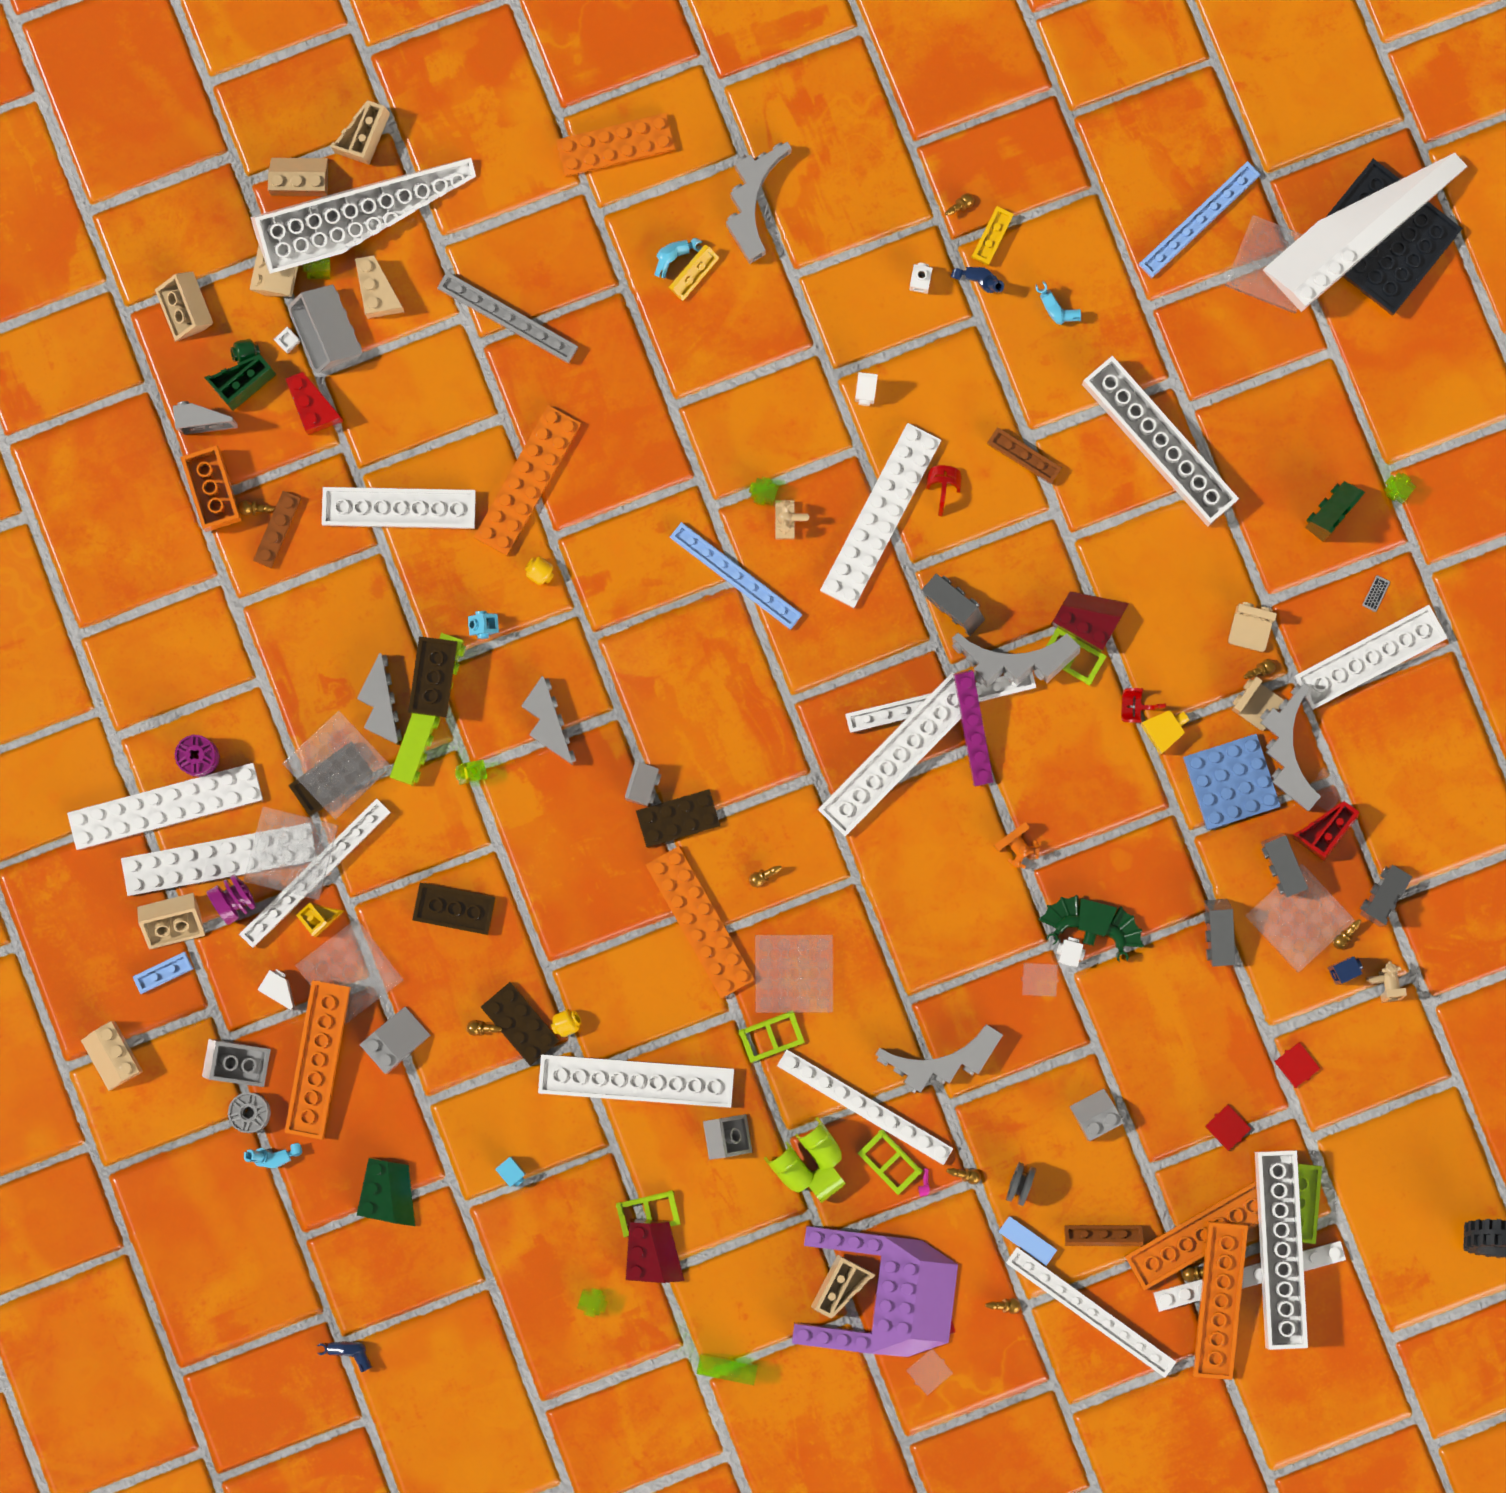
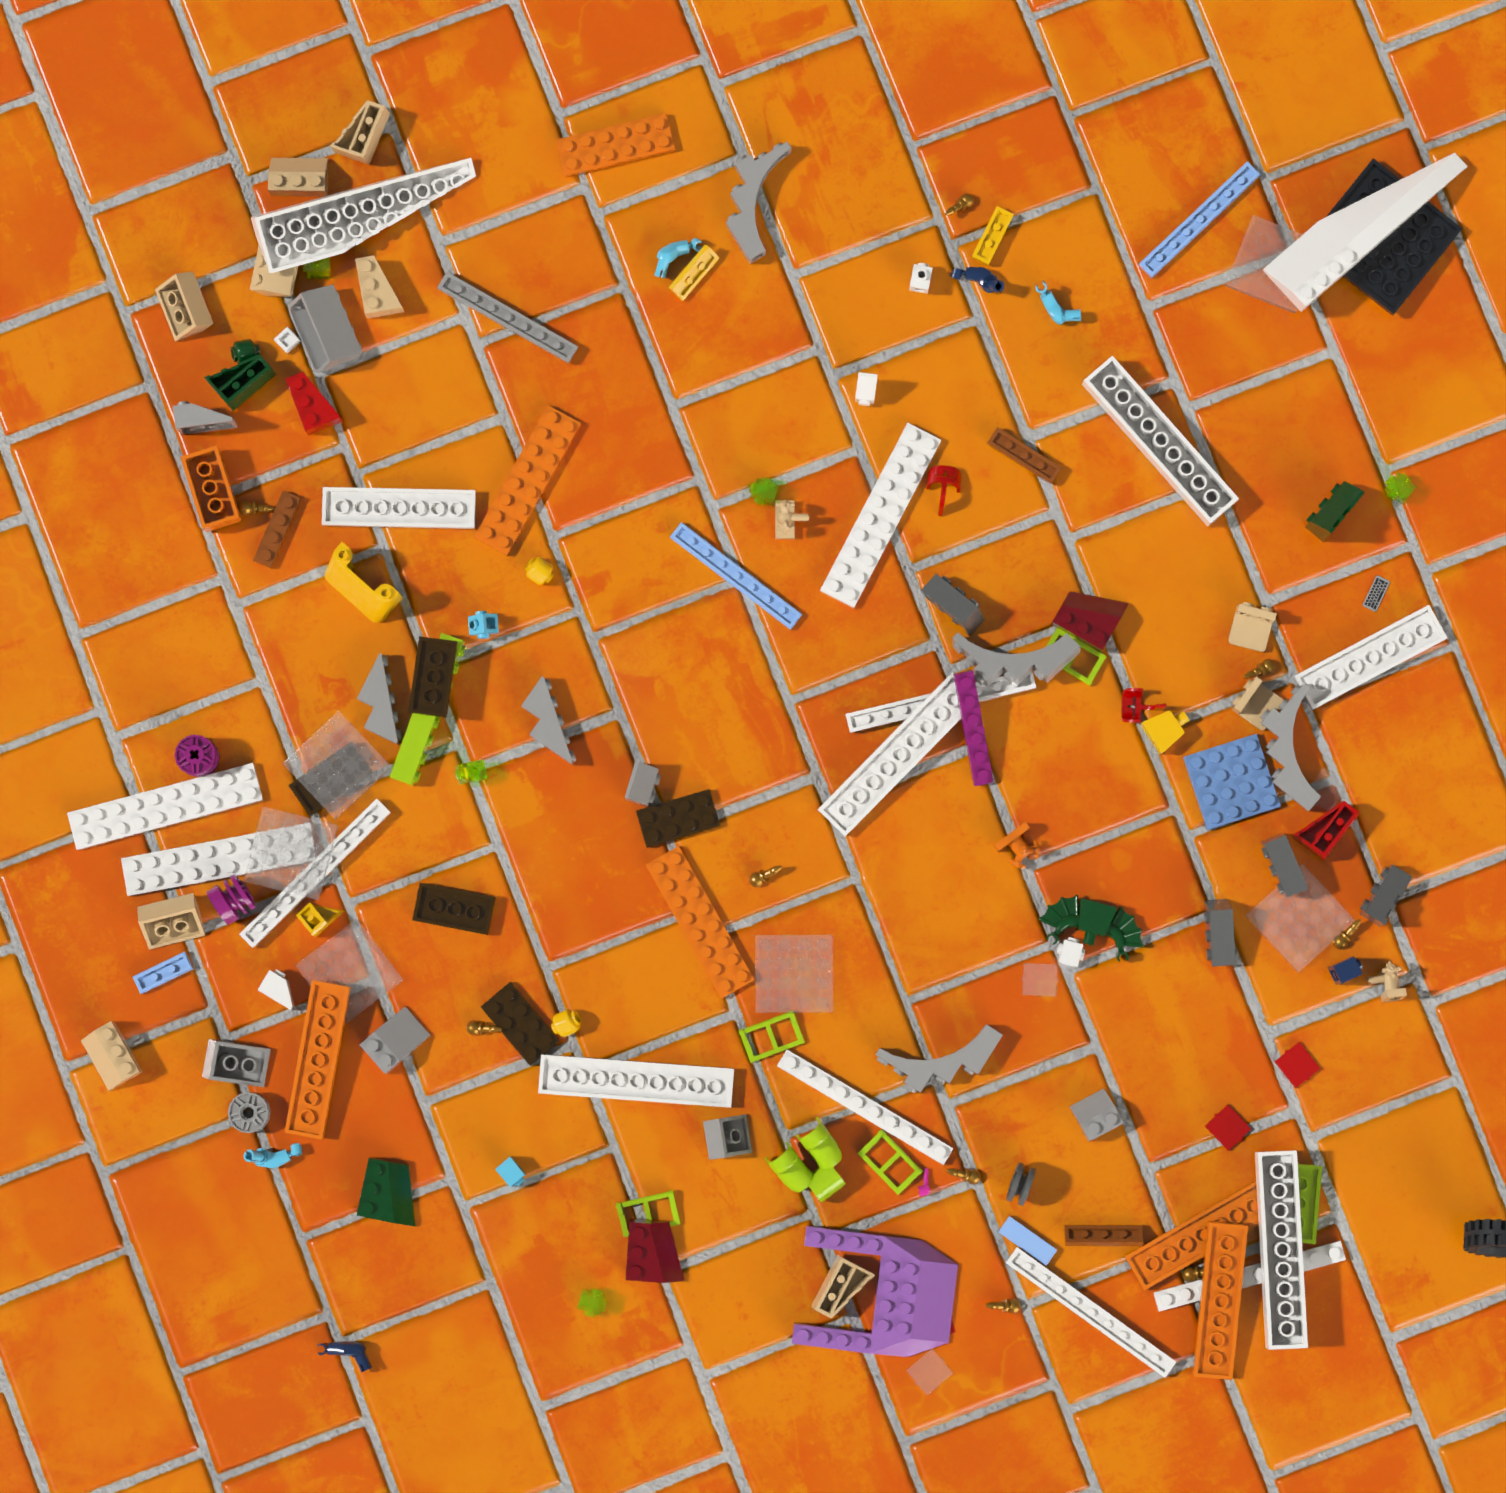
clear neon green brick [696,1353,758,1385] -> none
none -> yellow windscreen [325,542,403,623]

